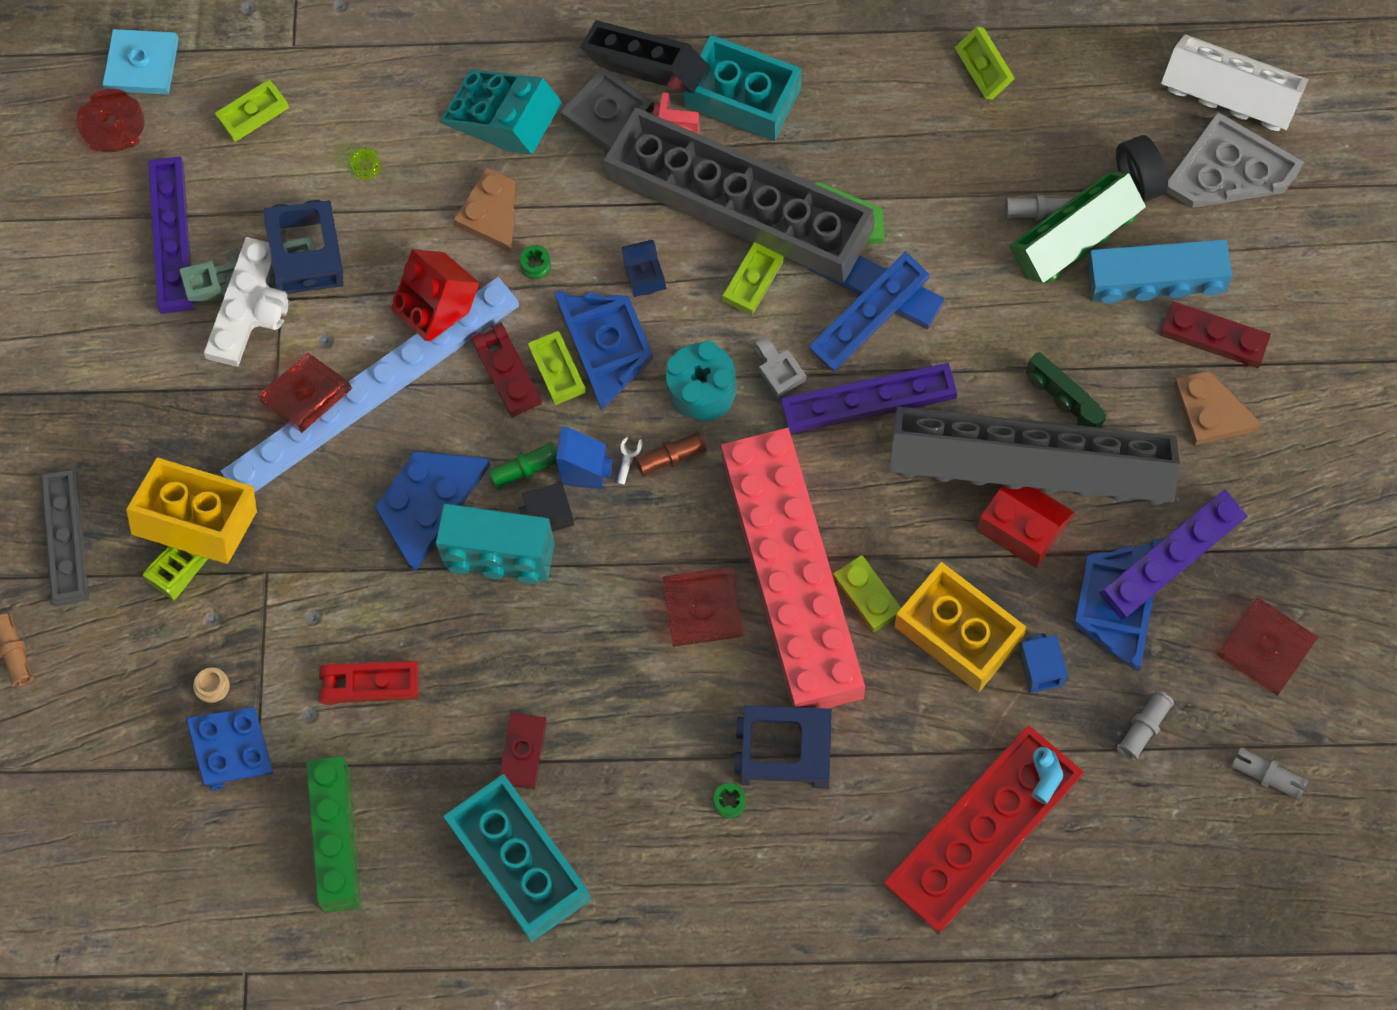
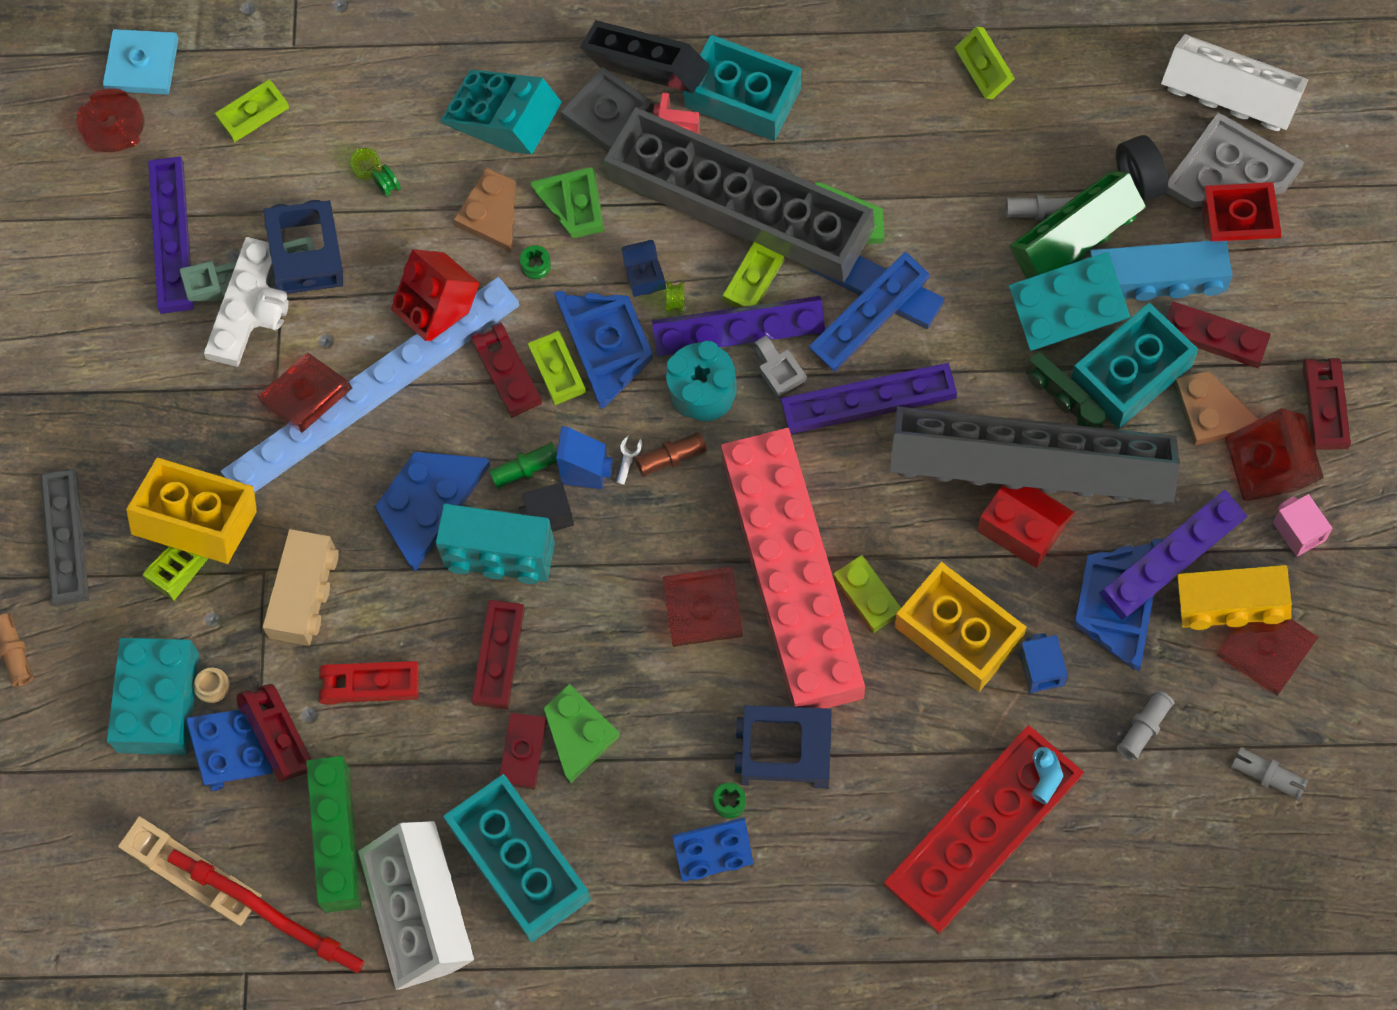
none -> teal brick [107,638,200,755]
none -> tan slope [118,816,262,927]
none -> red bar [167,849,365,974]
none -> dark red plate [236,684,312,782]
none -> tan brick [262,529,339,646]
none -> white slope [358,821,474,990]
none -> green bush [371,164,401,198]
none -> dark red plate [472,600,525,709]
none -> bright green wing [531,167,605,239]
none -> bright green wing [544,684,620,784]
none -> dark purple plate [652,296,825,356]
none -> clear neon green bush [666,281,685,312]
none -> blue hinge [672,817,753,882]
none -> teal brick [1009,251,1131,351]
none -> teal brick [1071,302,1199,430]
none -> yellow brick [1178,565,1292,630]
none -> red slope [1202,182,1282,242]
none -> clear red slope [1225,408,1324,501]
none -> bright pink brick [1273,494,1333,557]
none -> dark red plate [1303,358,1351,450]

